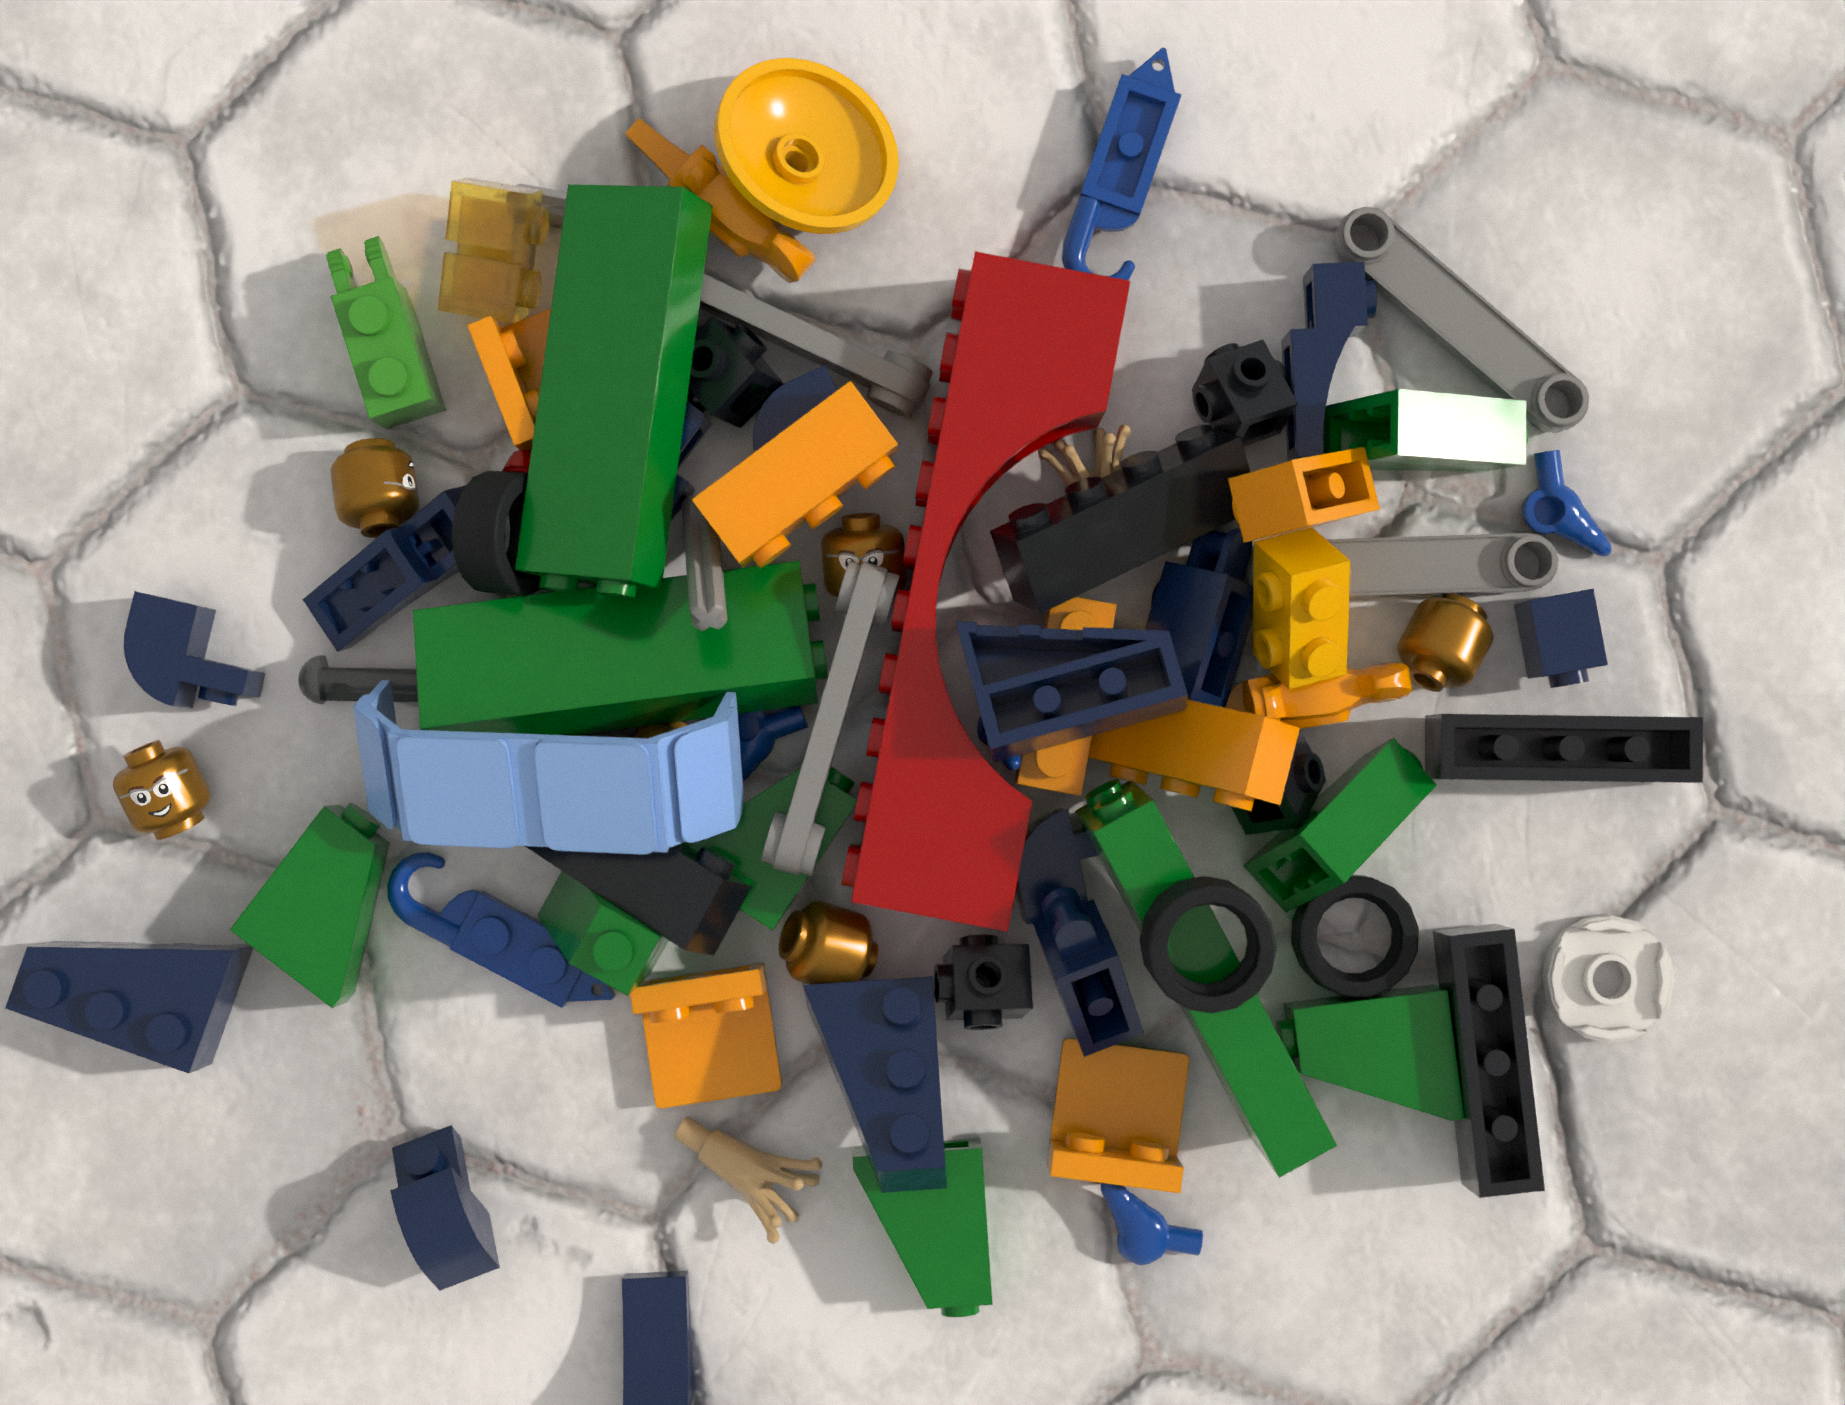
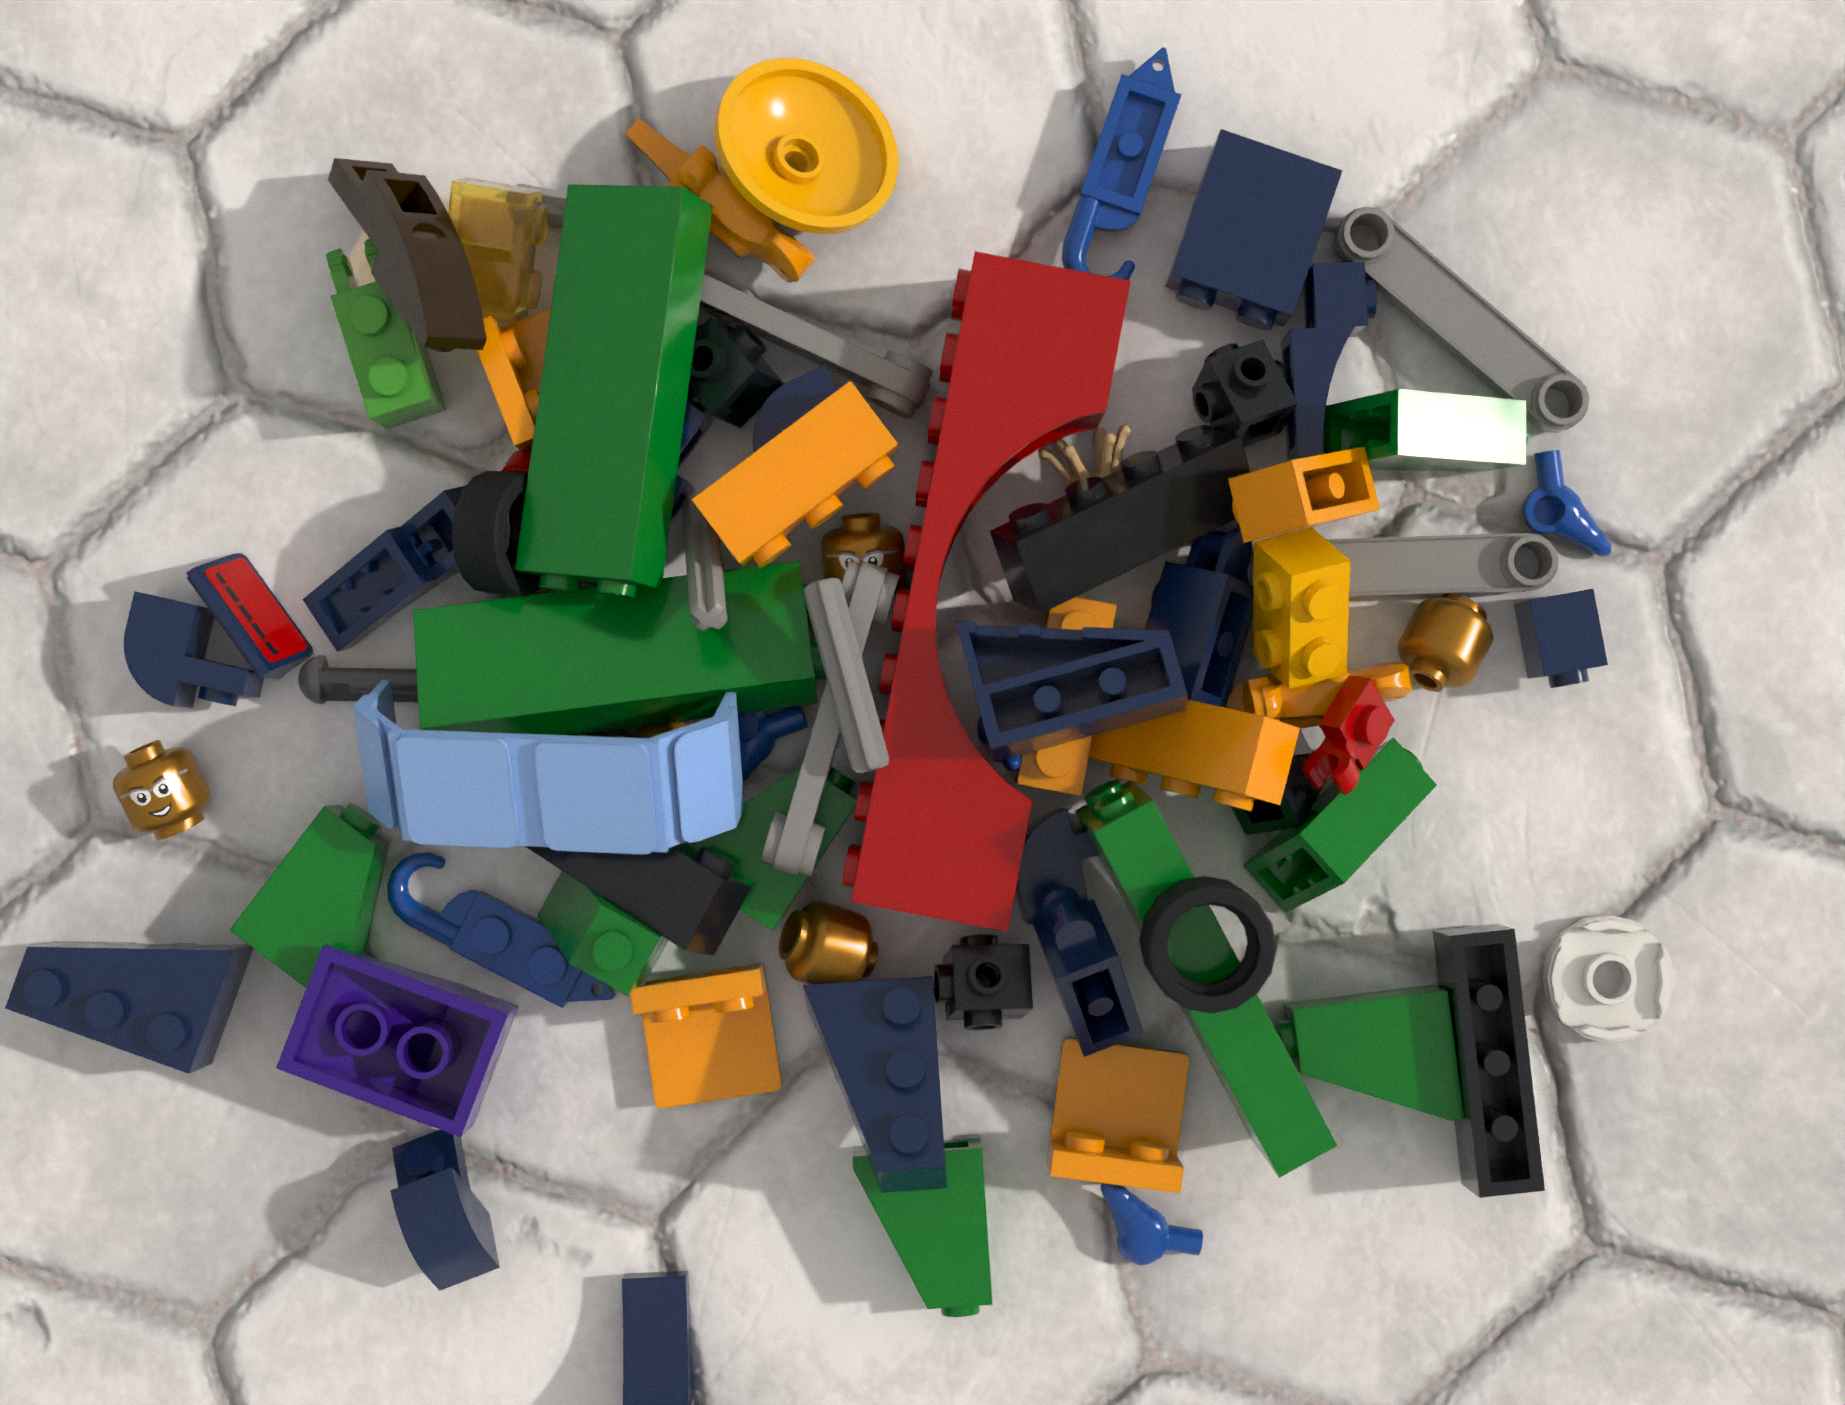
pearl gold head [330,438,419,538] -> none
tan piece [674,1117,822,1244] -> none
black tyre [1291,875,1419,998] -> none
black brick [1425,714,1703,783] -> none
none -> slope [186,553,313,679]
none -> dark purple slope [276,944,519,1138]
none -> dark brown slope [328,158,487,352]
none -> light grey axle [803,578,889,773]
none -> dark blue brick [1165,129,1343,330]
none -> red plate [1303,675,1395,795]

